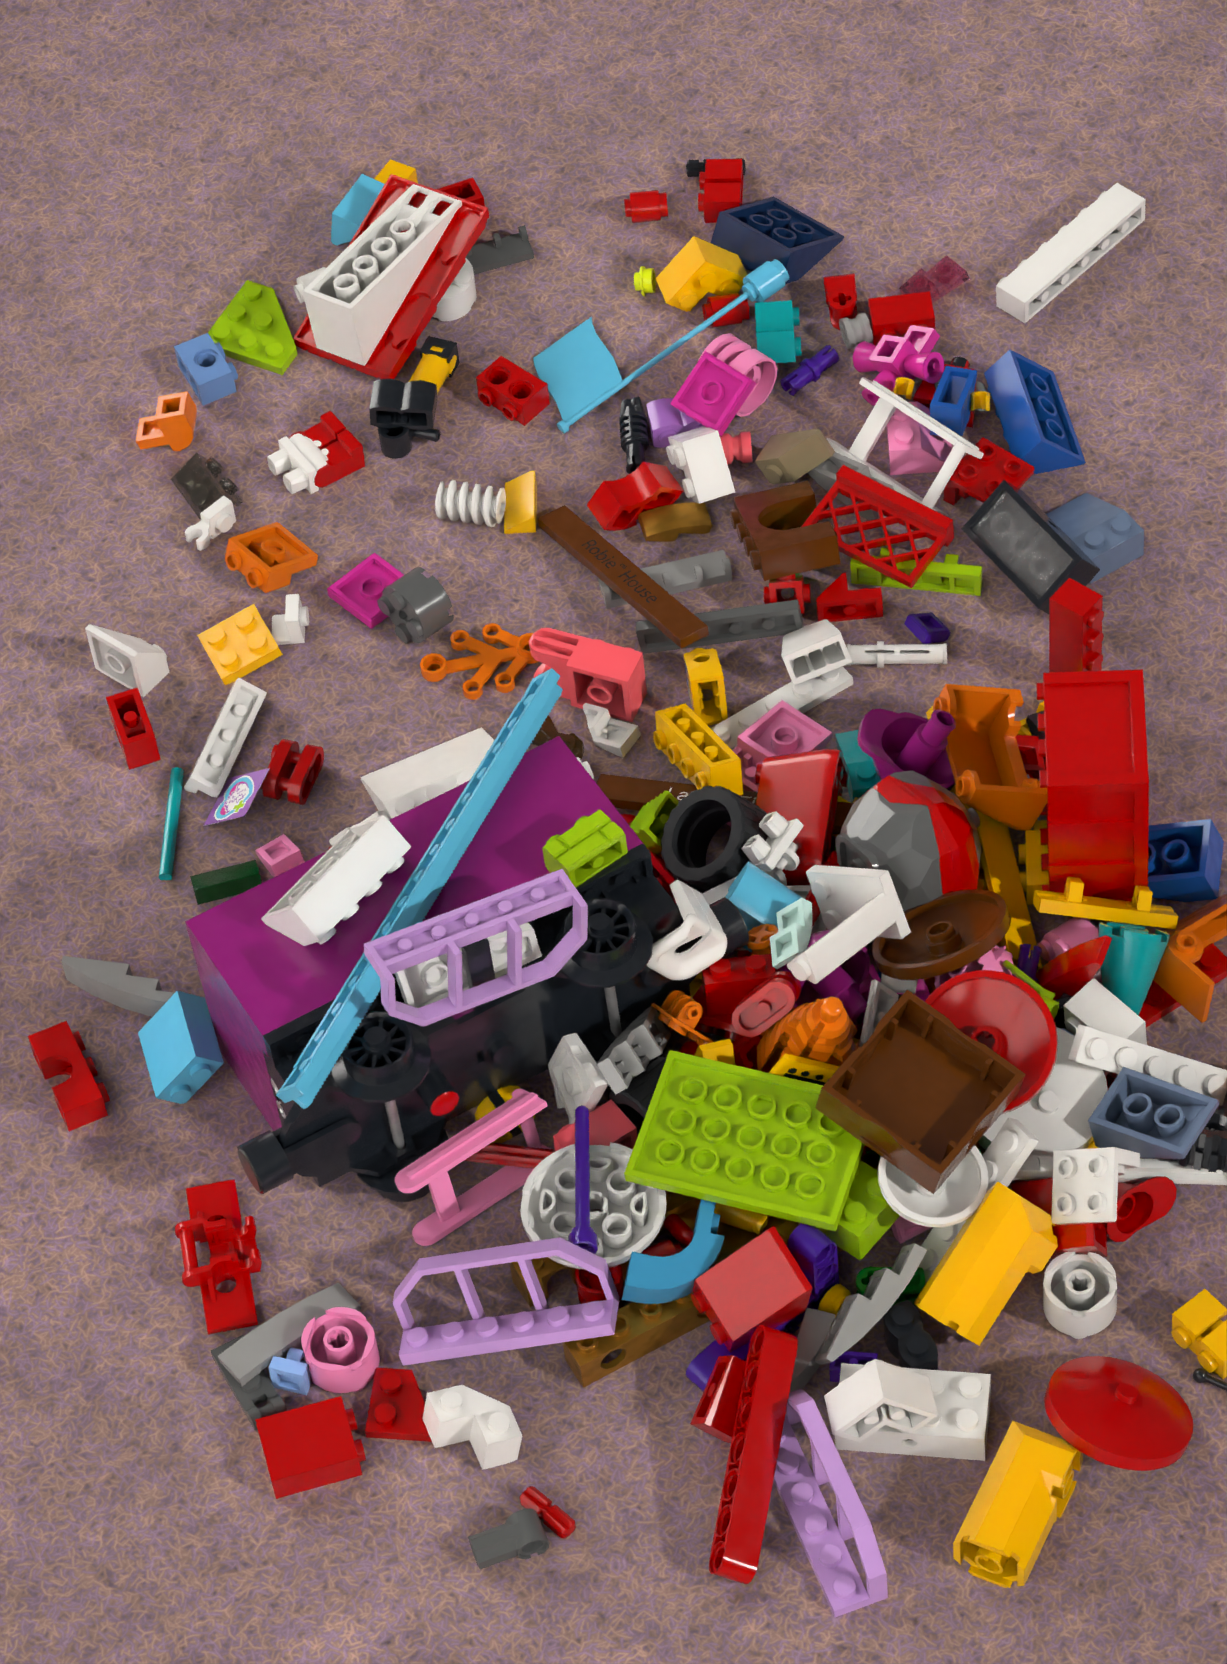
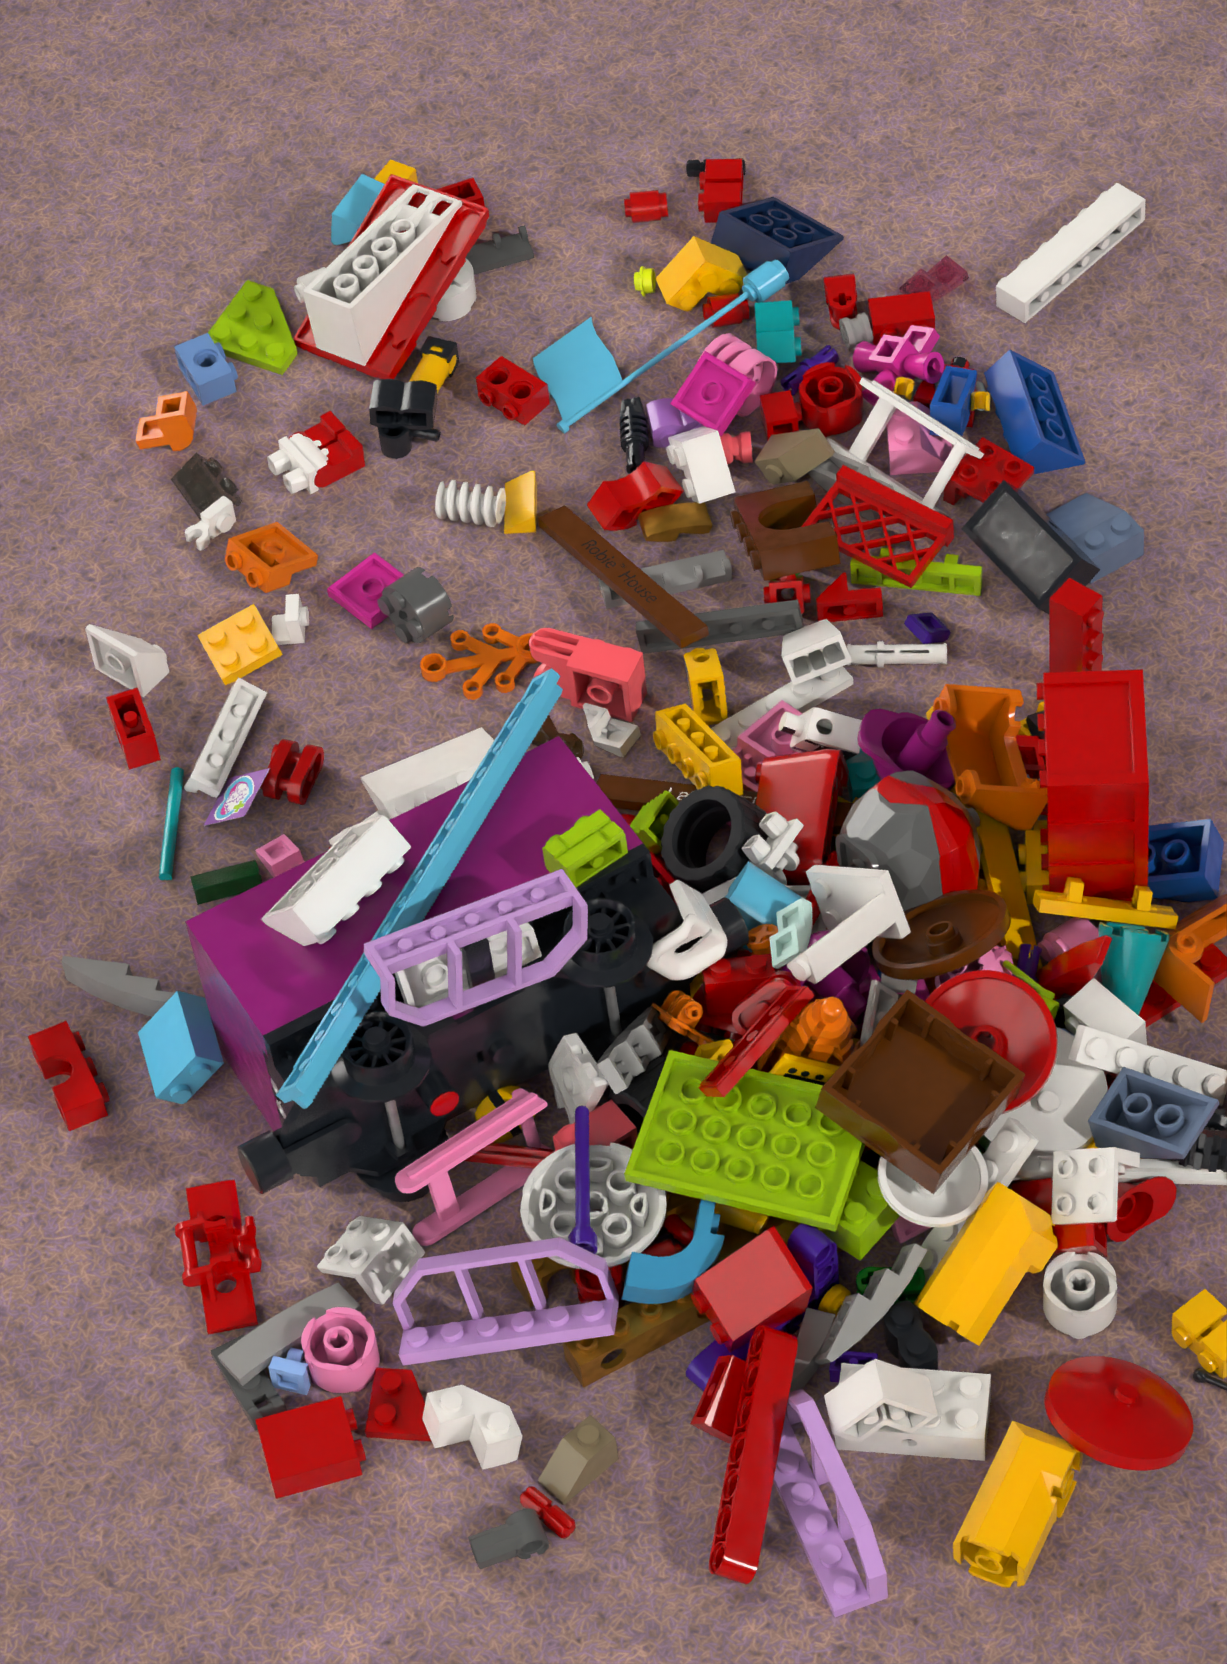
none -> white bracket [317,1216,426,1305]
none -> dark tan slope [538,1415,619,1505]
none -> red tile [698,986,815,1097]
none -> red brick [759,390,802,441]
none -> white torso [779,707,862,761]
none -> red brick [799,362,863,437]

